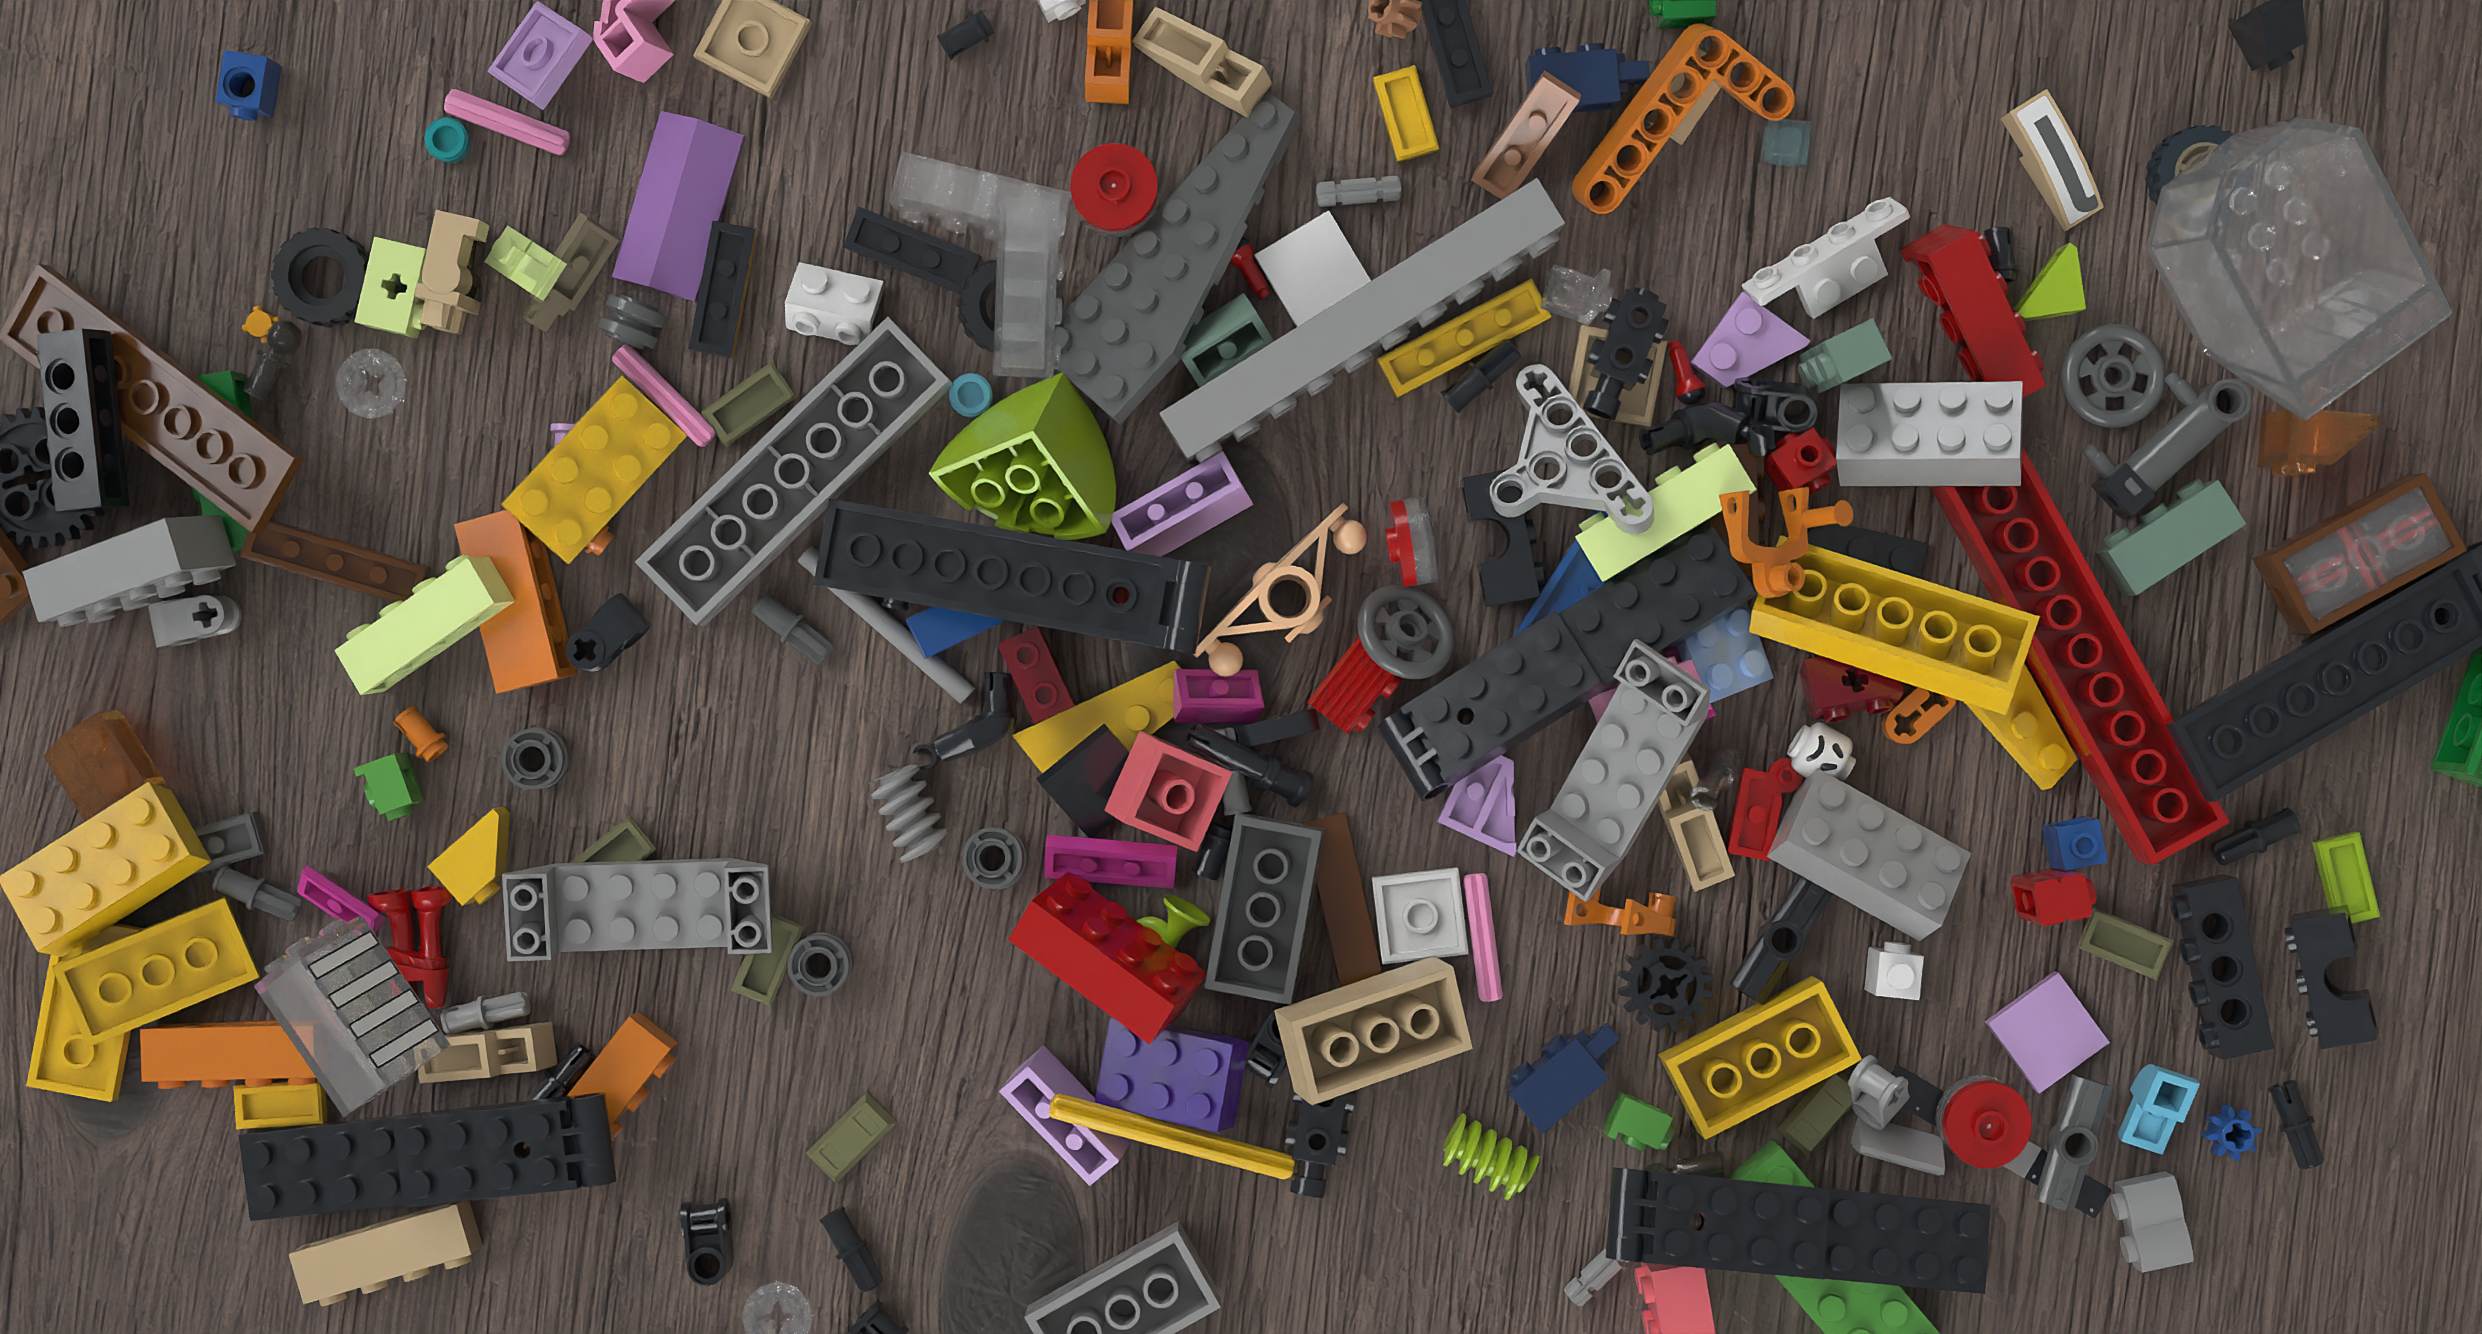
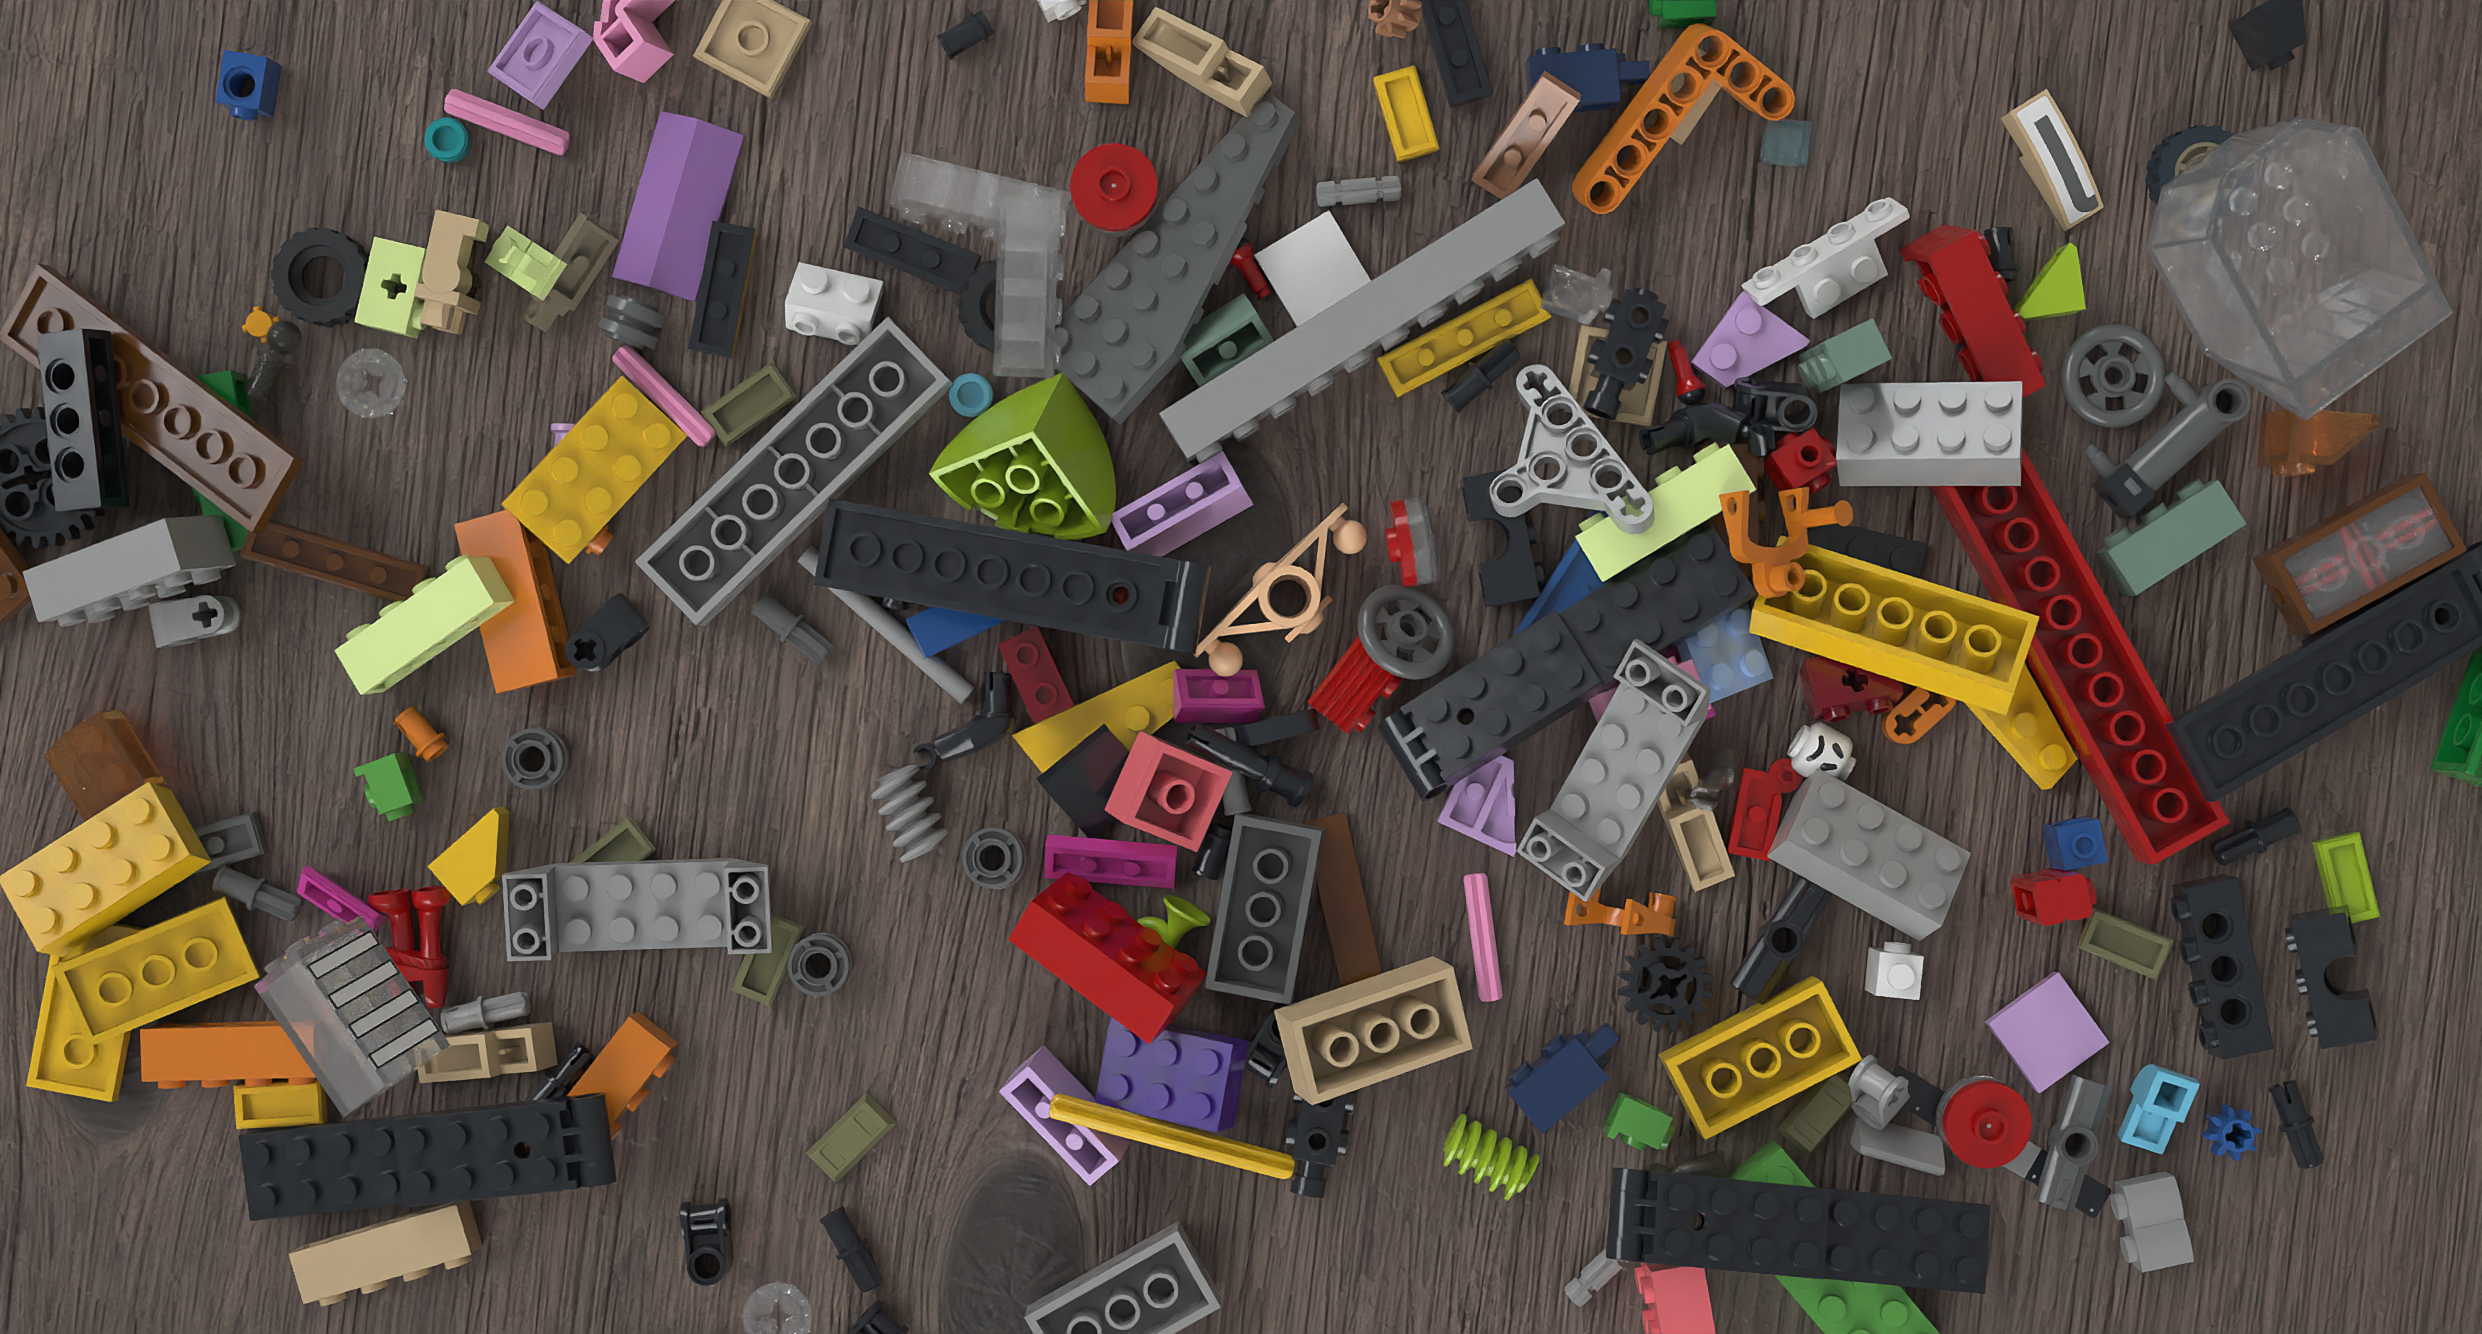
white tile [1372,867,1468,964] -> none

